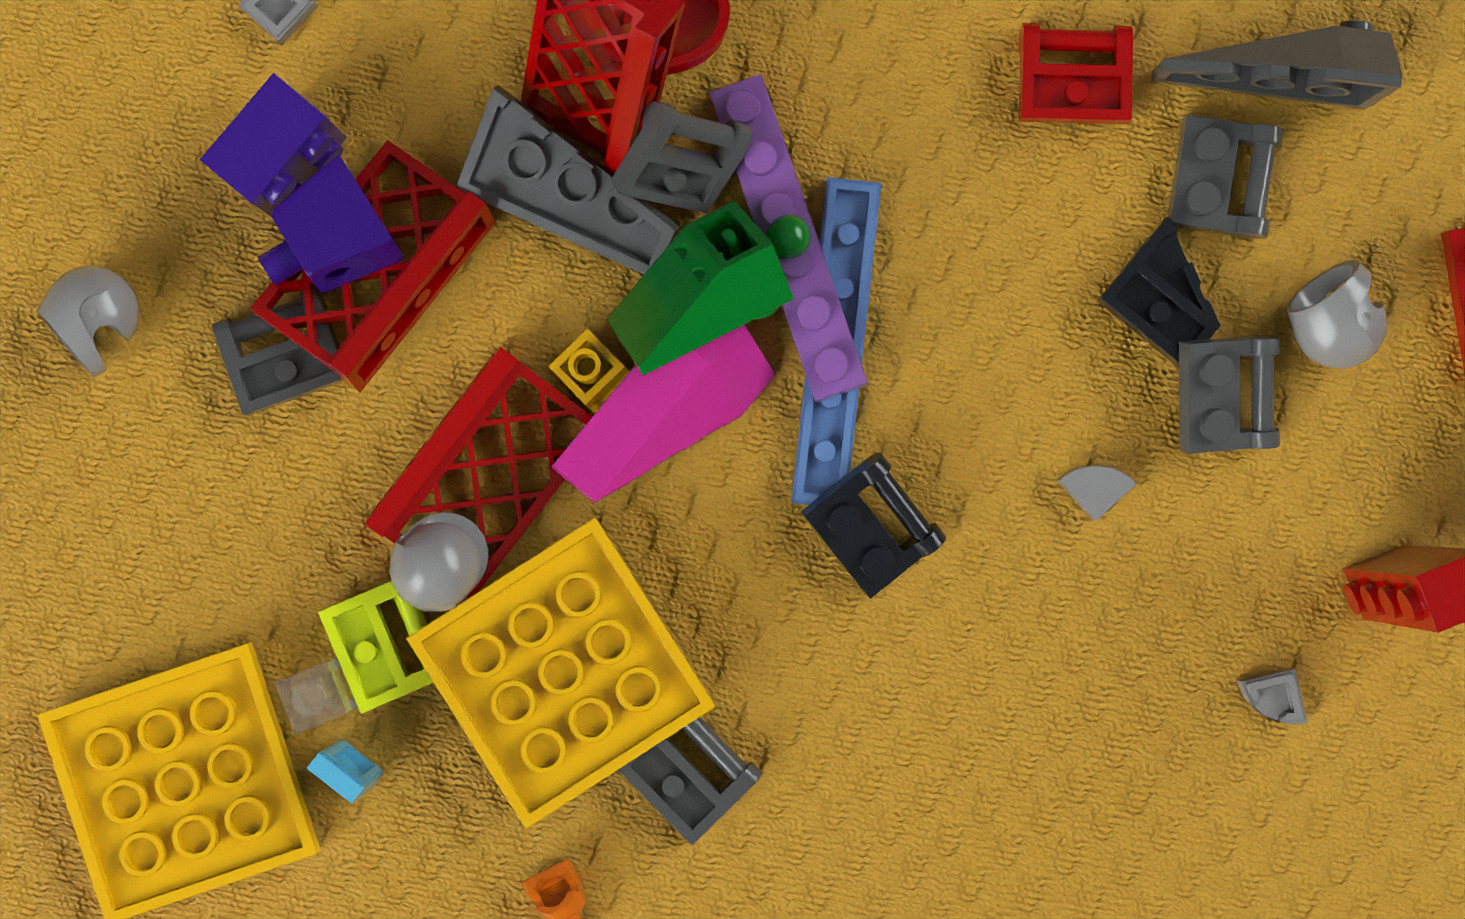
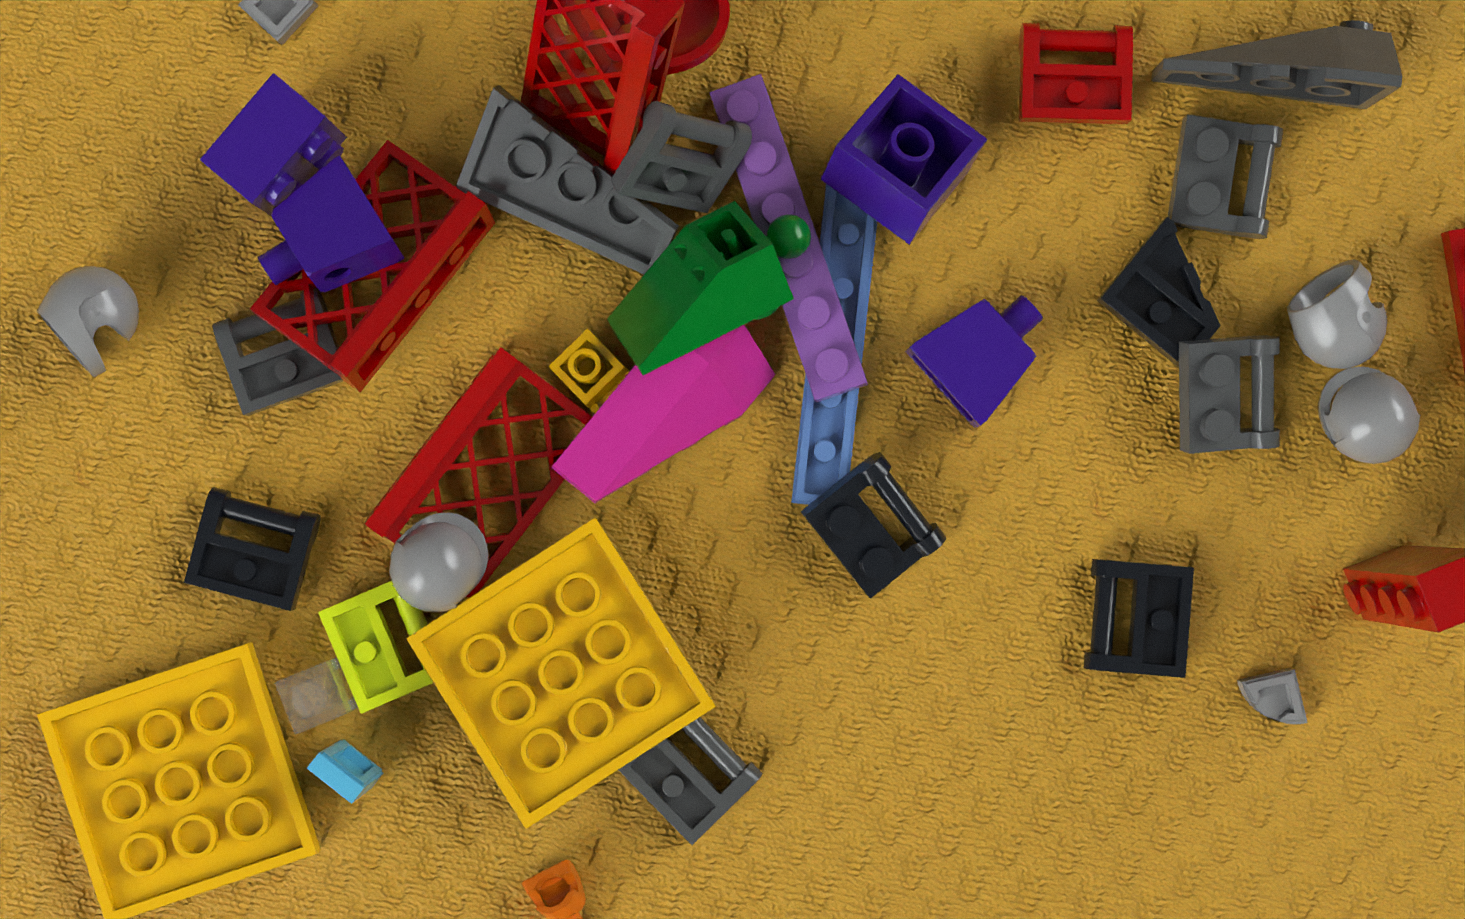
light grey tile [1056,466,1137,521] -> none
none -> black plate [184,487,321,611]
none -> dark purple brick [821,74,987,245]
none -> dark purple torso [905,295,1043,428]
none -> black plate [1084,559,1194,678]
none -> light grey helmet [1318,367,1421,464]

